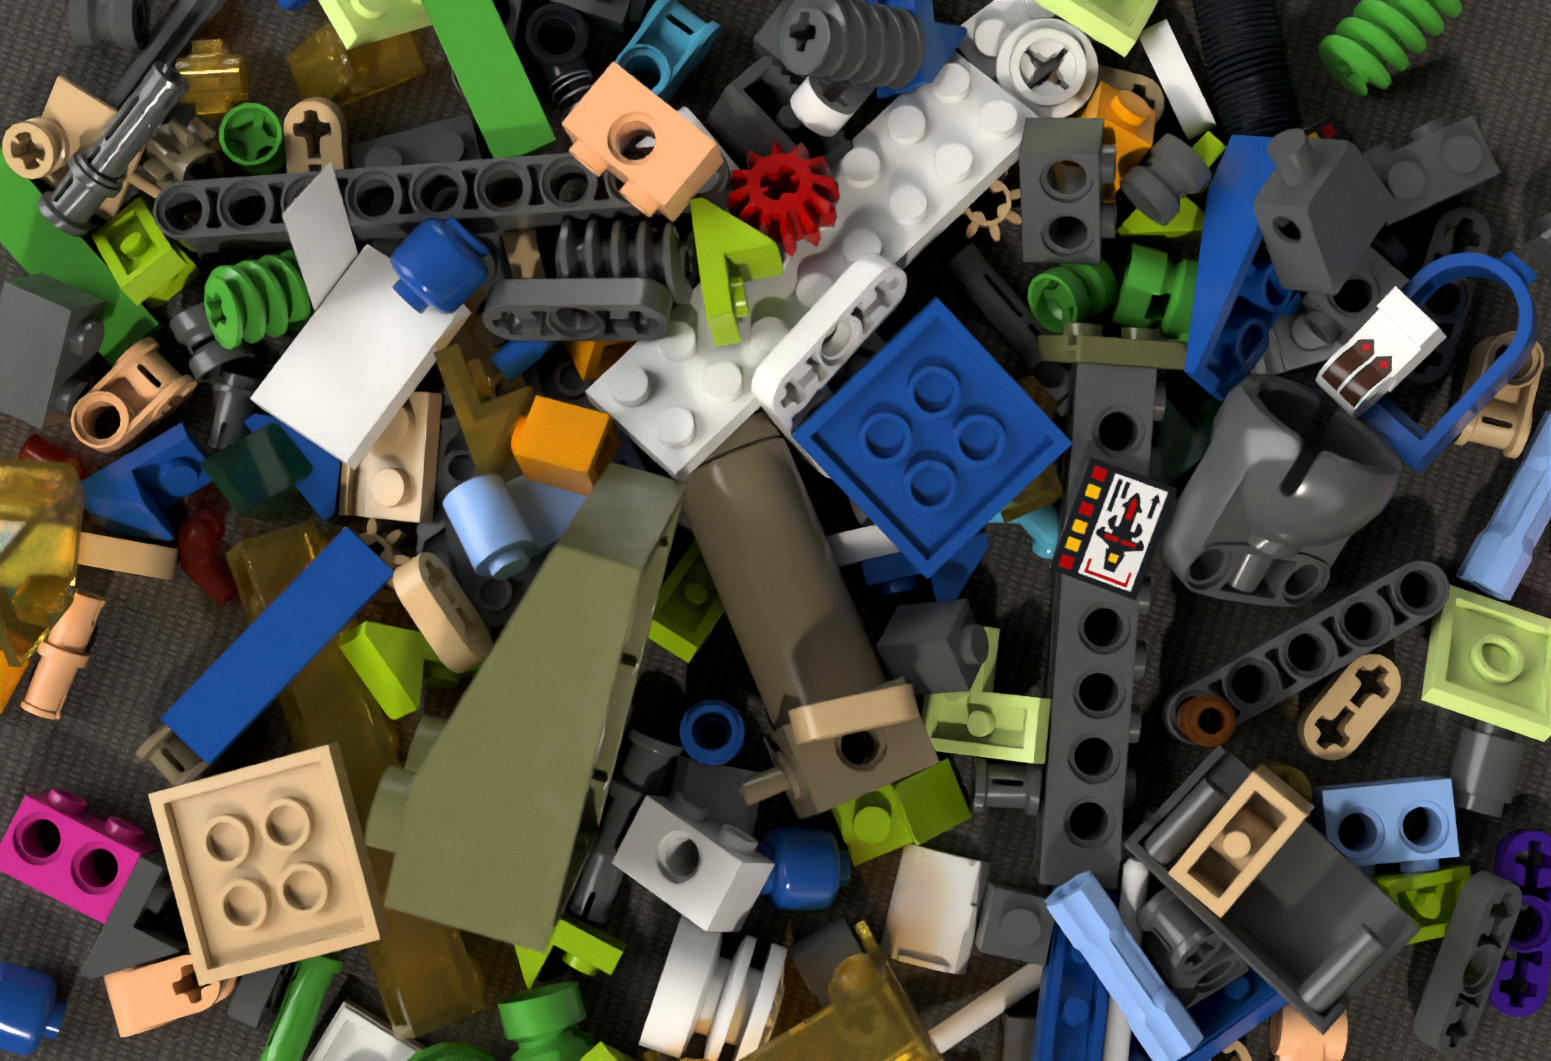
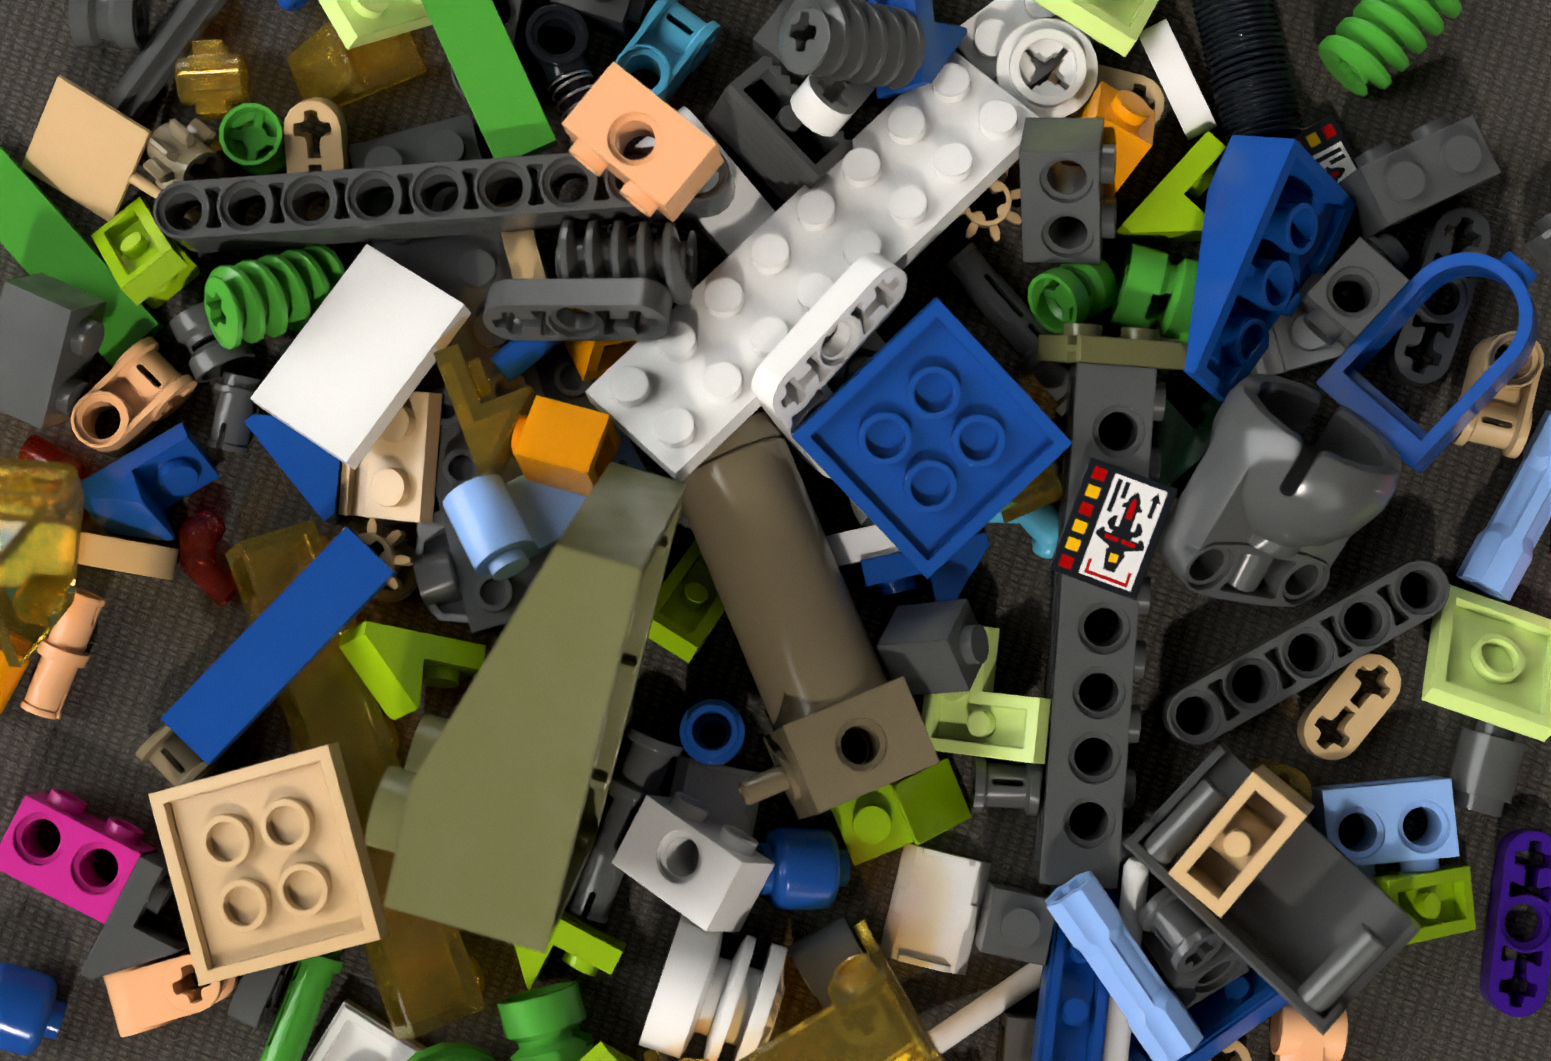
tan bush [2,116,70,179] -> none
dark grey pin [37,61,190,237] -> none
clear green slope [200,423,313,522] -> none
white sticker [282,162,358,312] -> none
blue head [390,215,490,314] -> none
tan beam [393,551,493,674] -> none
lime slope [690,197,784,347] -> none
red gear [727,140,840,258] -> none
tan beam [788,684,920,745] -> none
dark grey wheel [1119,133,1212,226] -> none
reddish brown pin [1176,694,1236,747] -> none
dark grey torso [1253,129,1397,295] -> none
white leg [1315,286,1446,418] -> none
dark grey beam [1414,870,1522,1056] -> none

